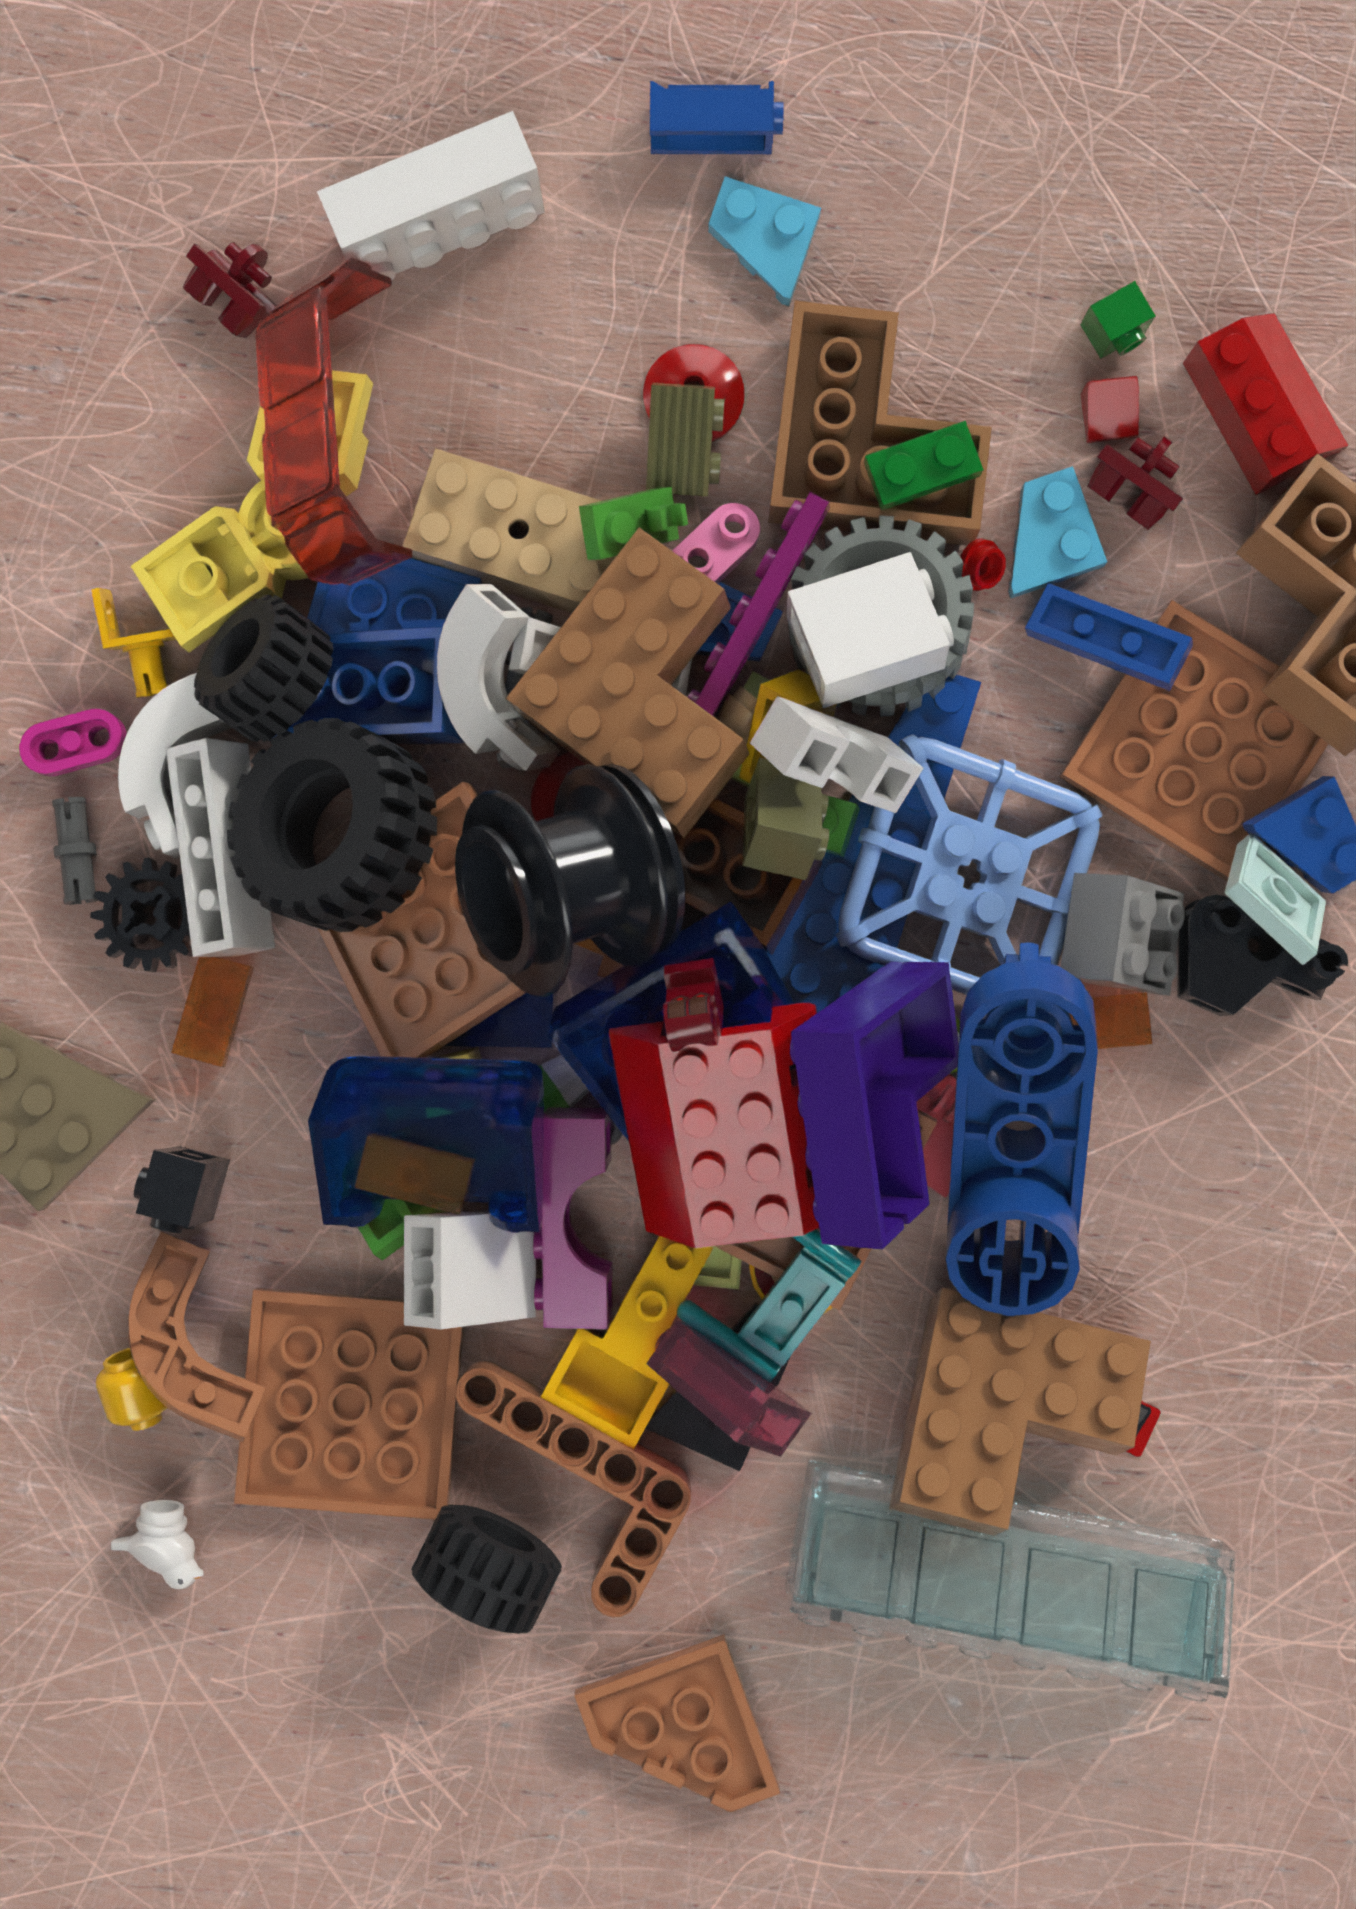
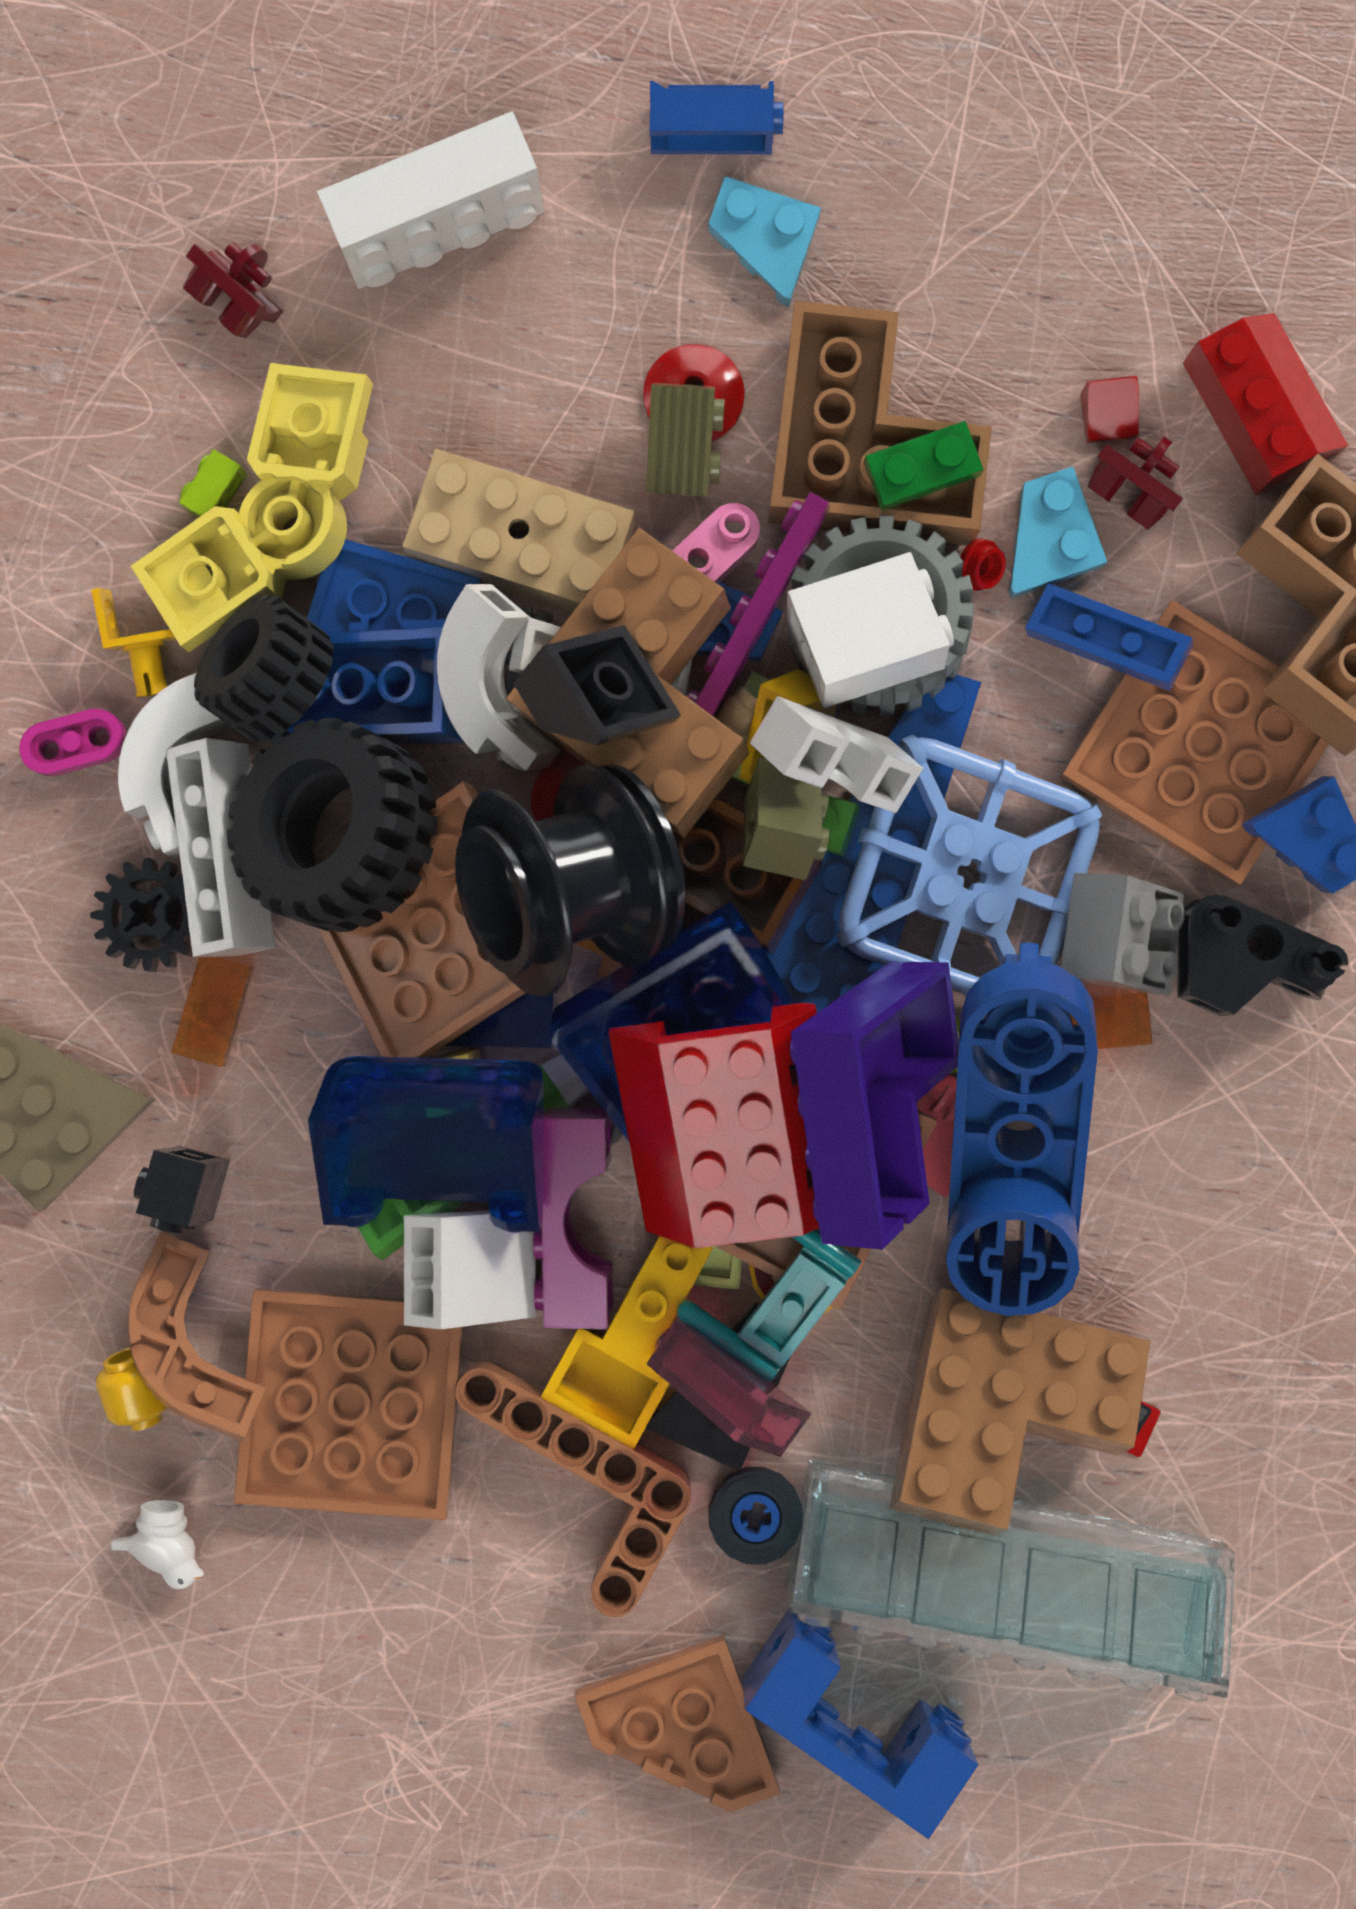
dark grey pin [52,797,98,905] -> none
clear red windscreen [255,257,413,585] -> none
clear orange plate [355,1133,475,1215] -> none
black tyre [411,1505,562,1634] -> none
bright green plate [579,487,688,560] -> none
dark red leg [663,958,724,1052] -> none
green plate [1080,281,1156,359] -> none
light aqua tile [1225,833,1326,965] -> none
none -> lime piece [179,449,247,518]
none -> black slope [513,625,681,745]
none -> black bush [709,1467,802,1564]
none -> blue plate [742,1607,979,1840]

